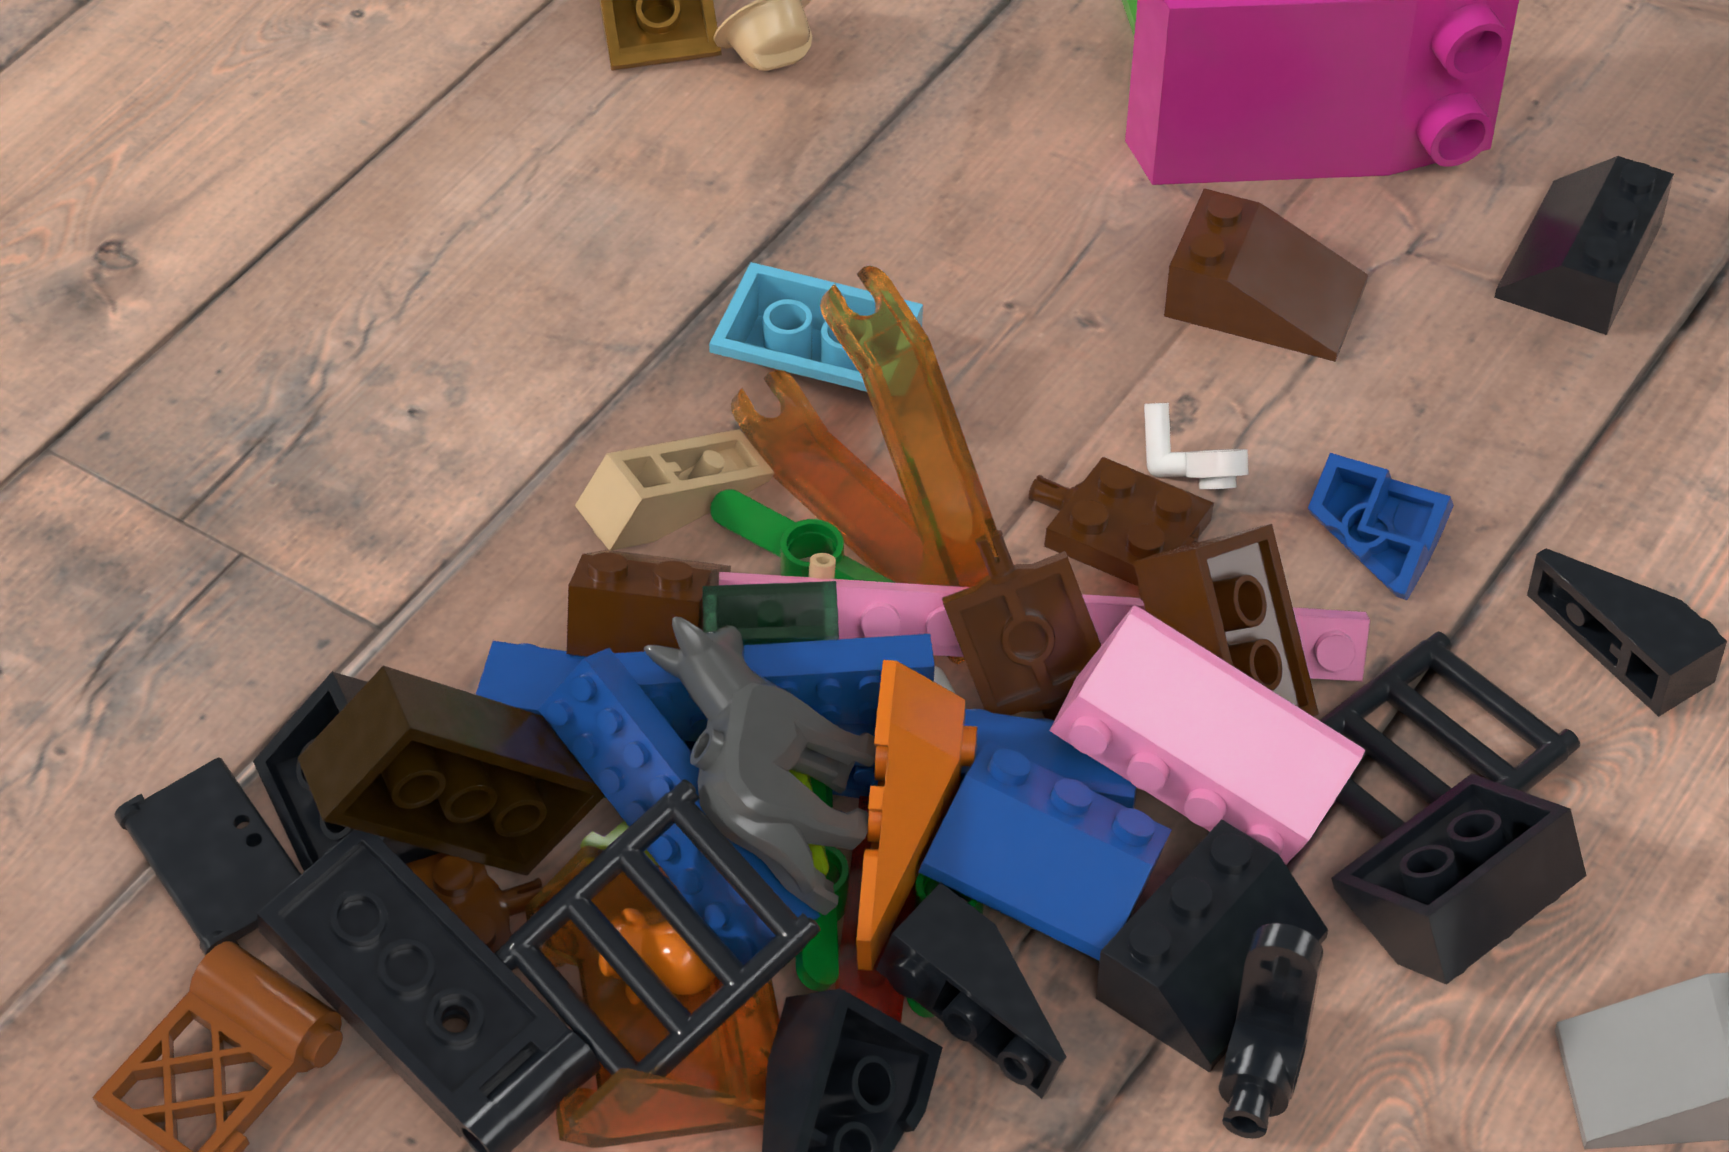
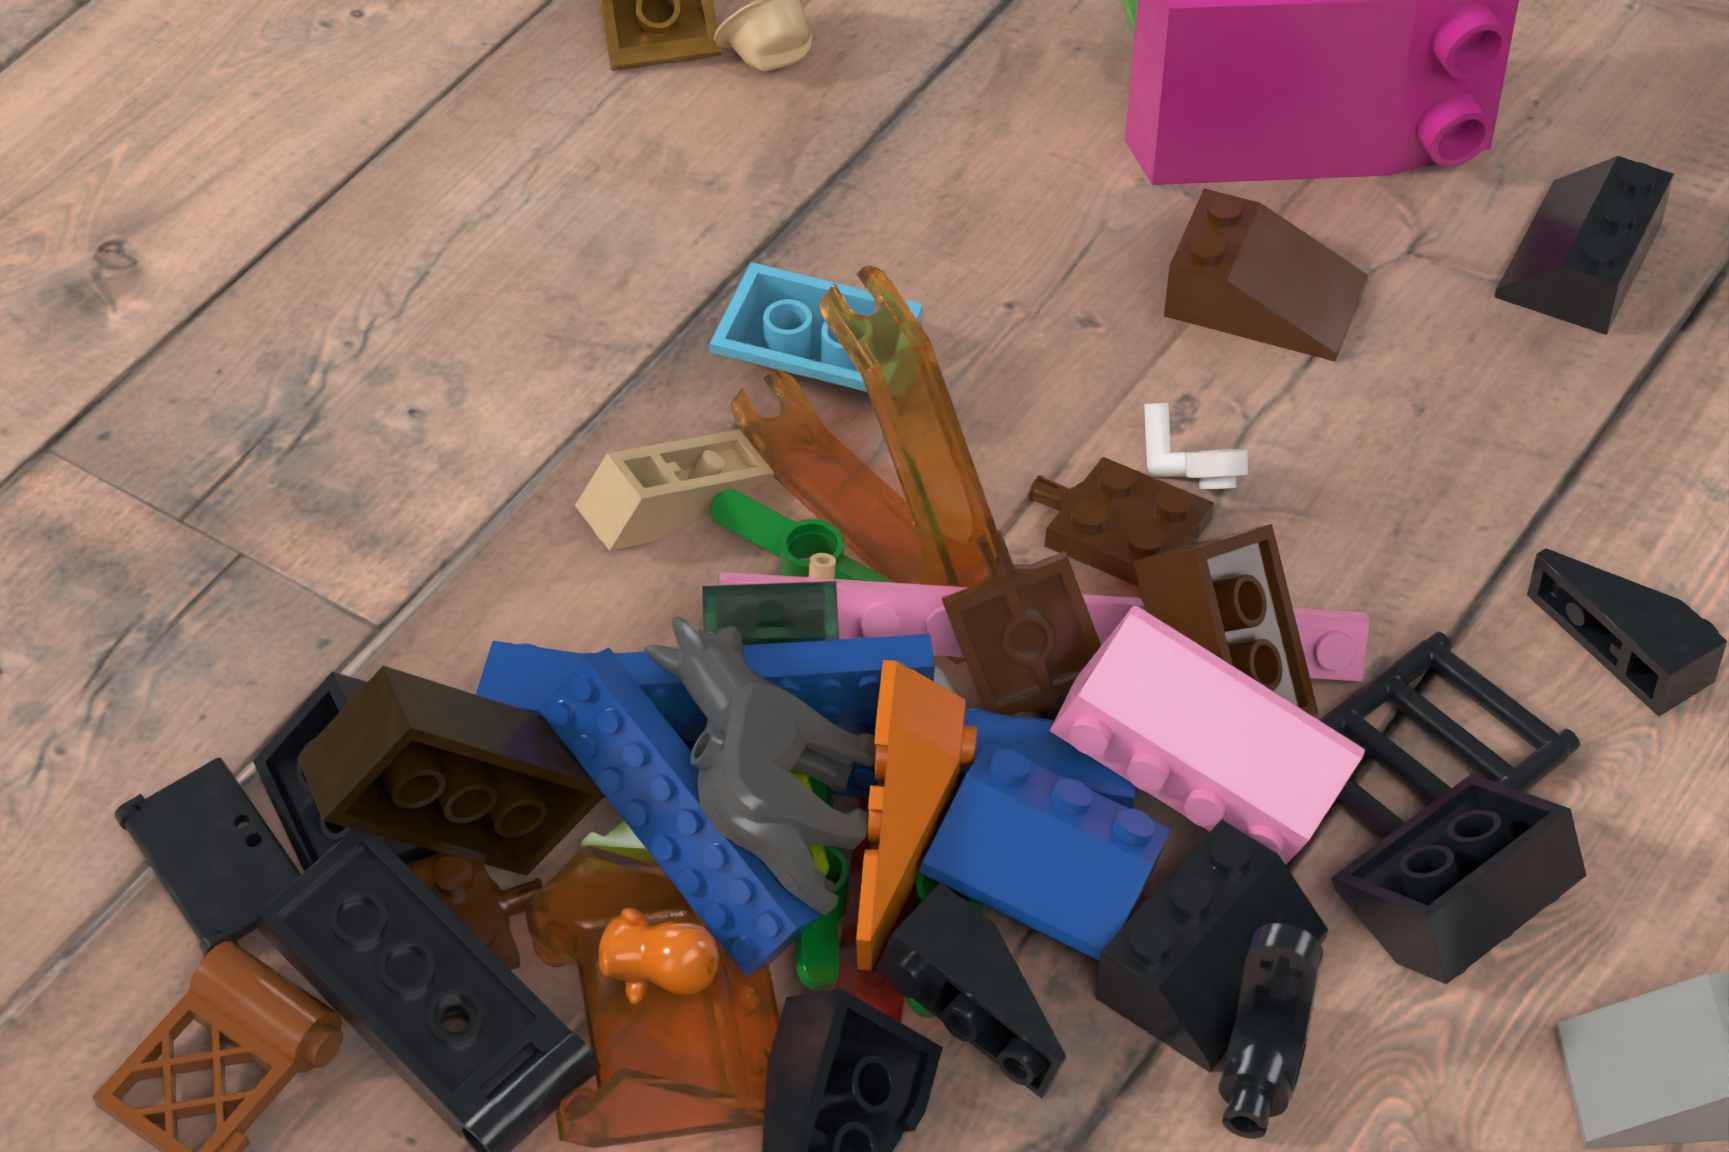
black bar [494,779,821,1108] -> none
reddish brown slope [566,550,731,657] -> none
blue slope [1308,453,1454,600] -> none

